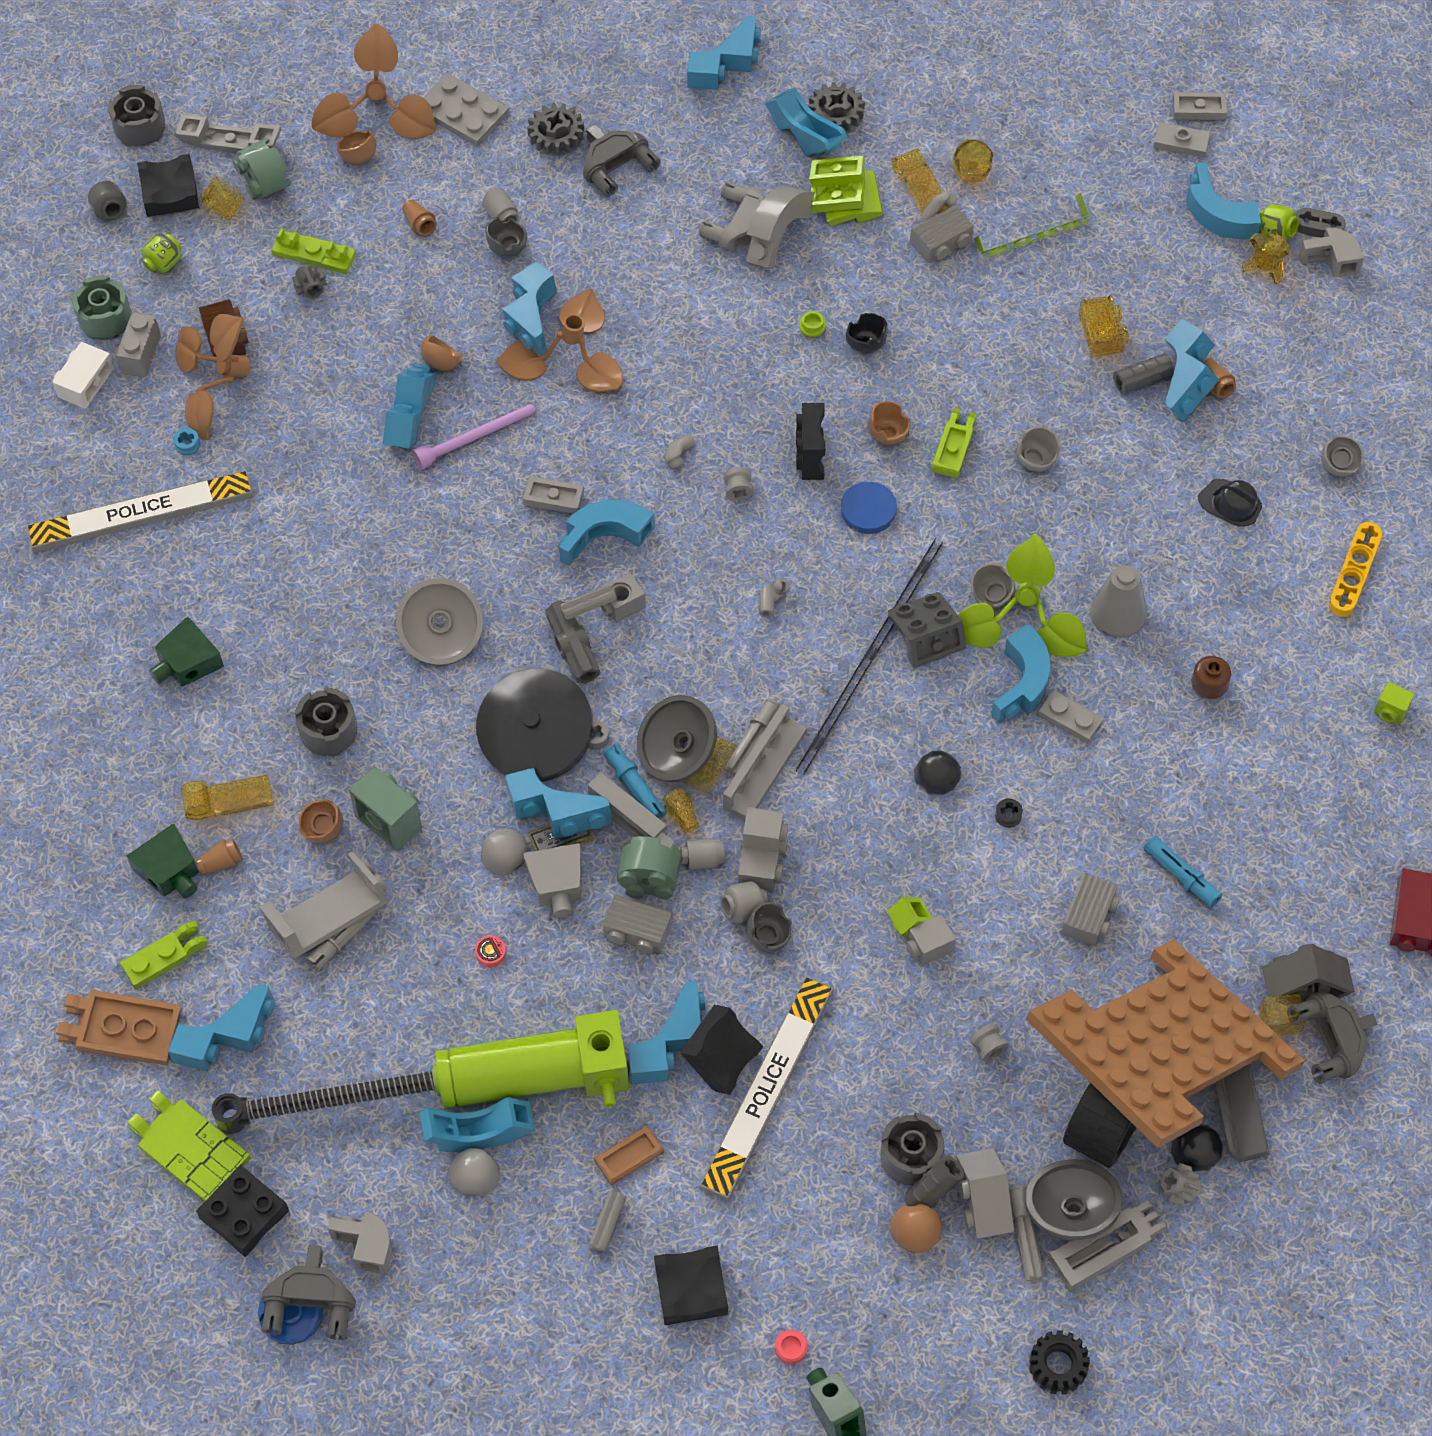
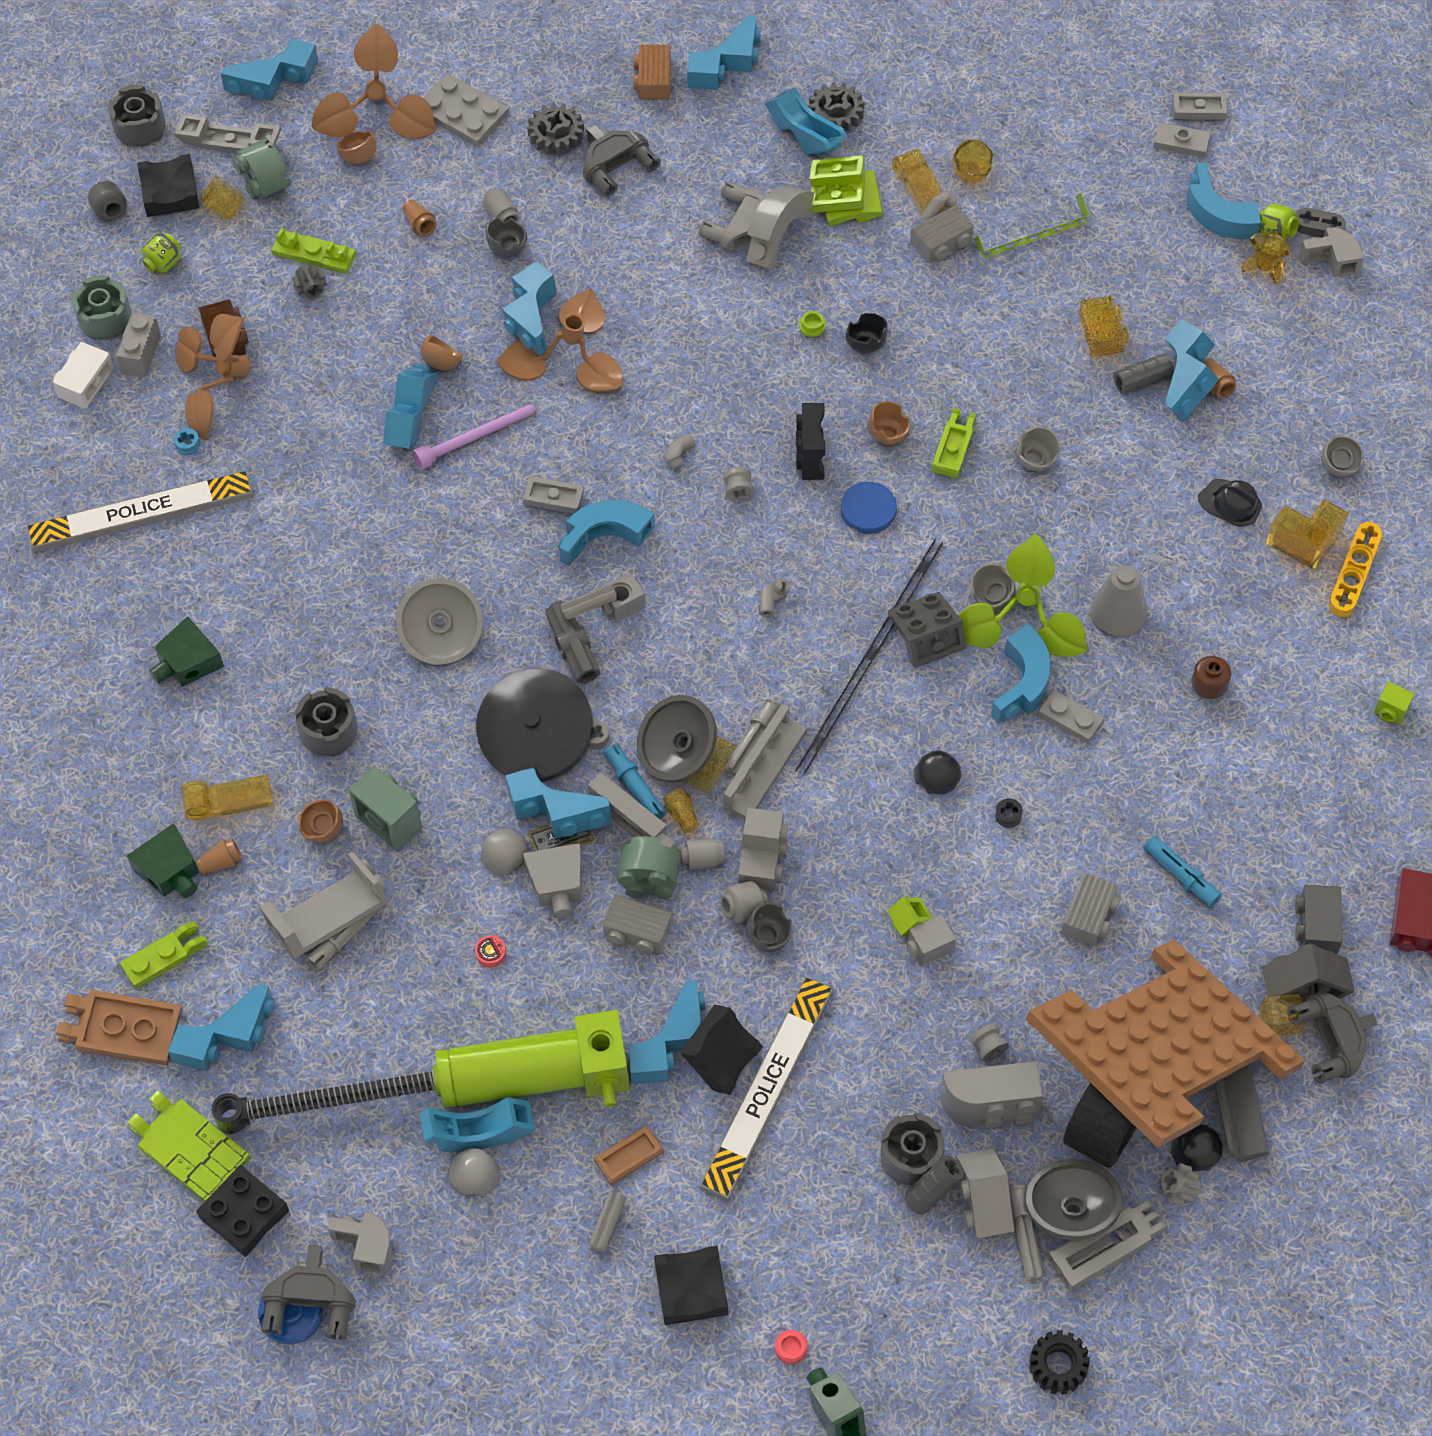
medium nougat hair [890,1204,943,1253] -> none
none -> dark azure arch [221,39,318,101]
none -> medium nougat brick [633,44,671,99]
none -> light grey brick [940,1061,1043,1129]
none -> clear yellow brick [1266,499,1349,570]
none -> dark grey brick [1295,884,1343,954]

